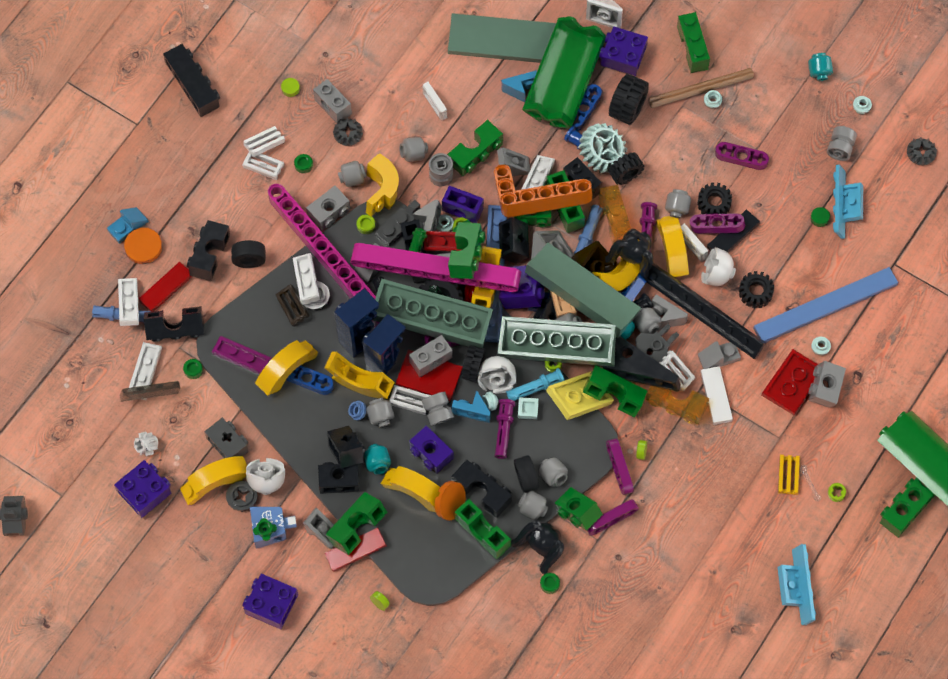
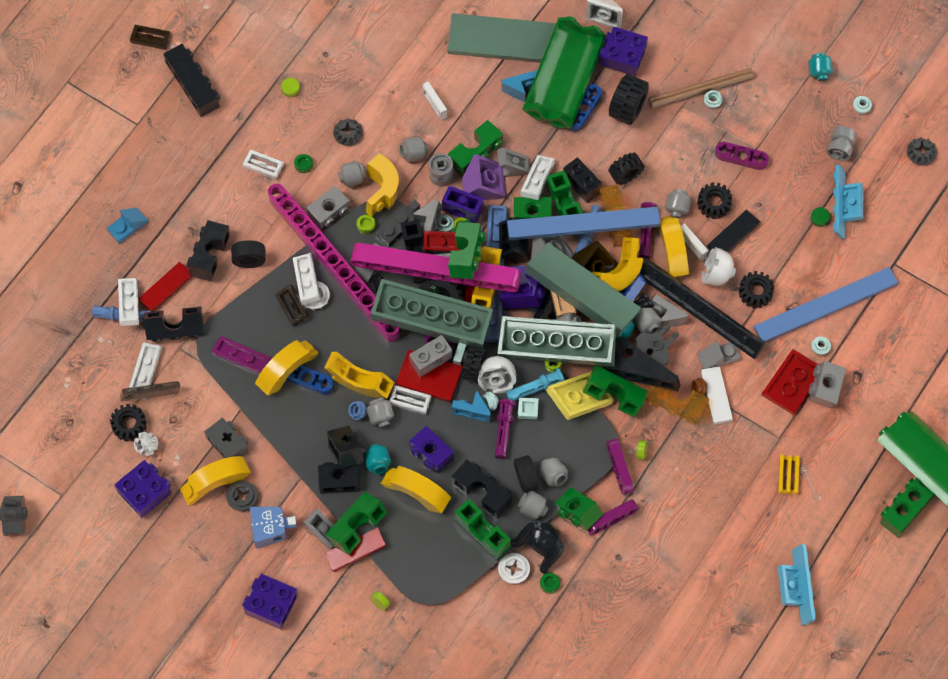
orange tile [124,228,162,264] -> none
green tile [183,359,203,379] -> none
white tile [244,126,285,157] -> none
white cylinder [246,458,285,495] -> none
green plate [253,518,277,541] -> none
light grey brick [313,79,352,123] -> none
dark blue wedge [334,288,379,358] -> none
dark blue wedge [363,314,406,375] -> none
green pin [409,228,427,253] -> none
light grey wheel [422,392,454,426] -> none
orange tile [435,481,466,521] -> none
orange beam [494,164,592,217] -> none
blue bush [564,126,582,150] -> none
light aqua gear [578,123,627,173] -> none
black hair [605,229,653,278] -> none
white tile [659,350,695,391] -> none
green arch [677,12,710,73] -> none
magenta beam [690,214,745,234] -> none
lime bush [828,483,846,502] -> none
none -> black tyre [110,404,147,442]
none -> dark brown tile [130,25,170,50]
none -> light aqua plate [453,343,467,366]
none -> medium lavender slope [462,154,506,200]
none -> white gear [498,553,530,584]
none -> medium blue tile [507,207,660,240]
none -> dark orange plate [691,378,707,397]

